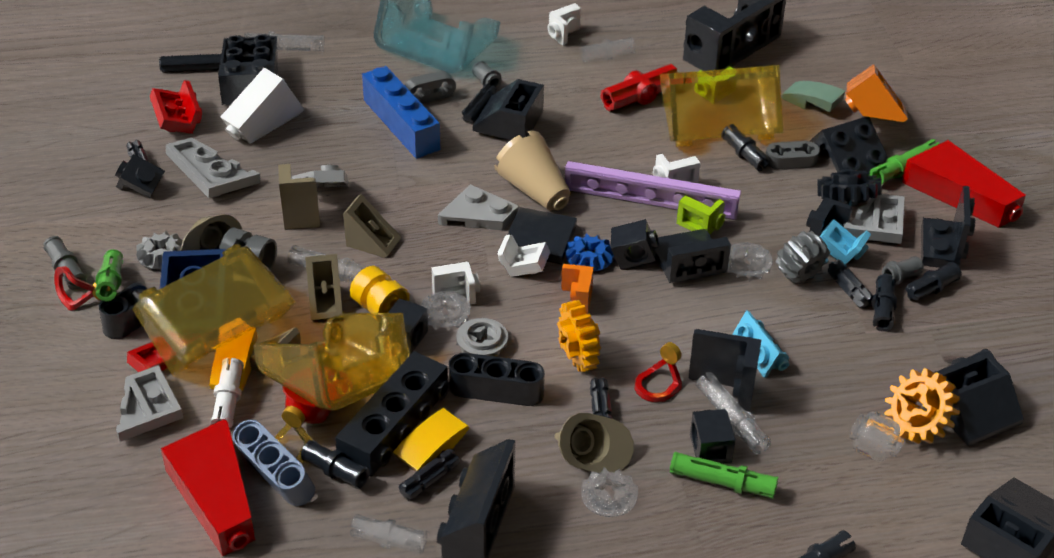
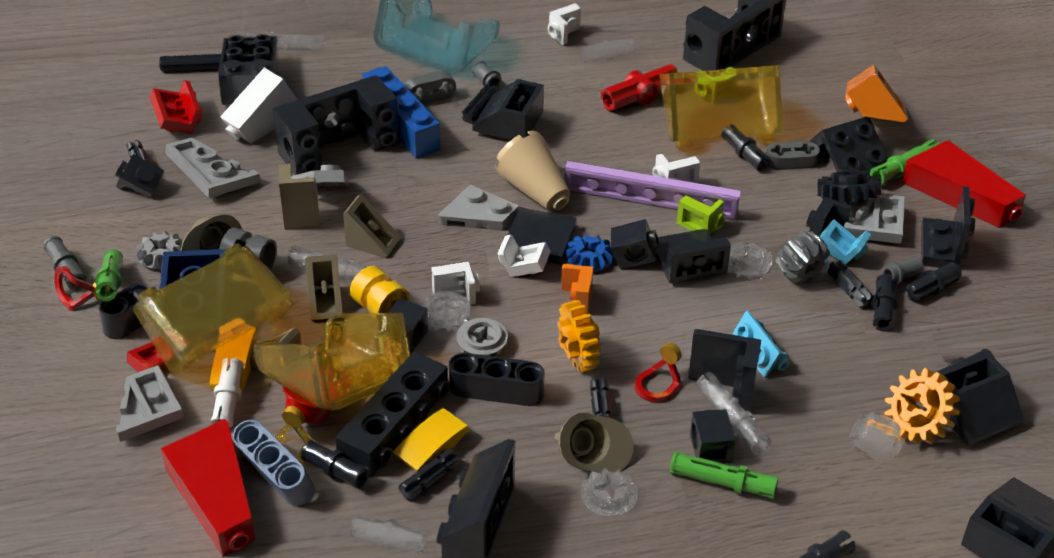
sand green slope [781,81,845,112] -> none
none -> black plate [273,75,399,175]

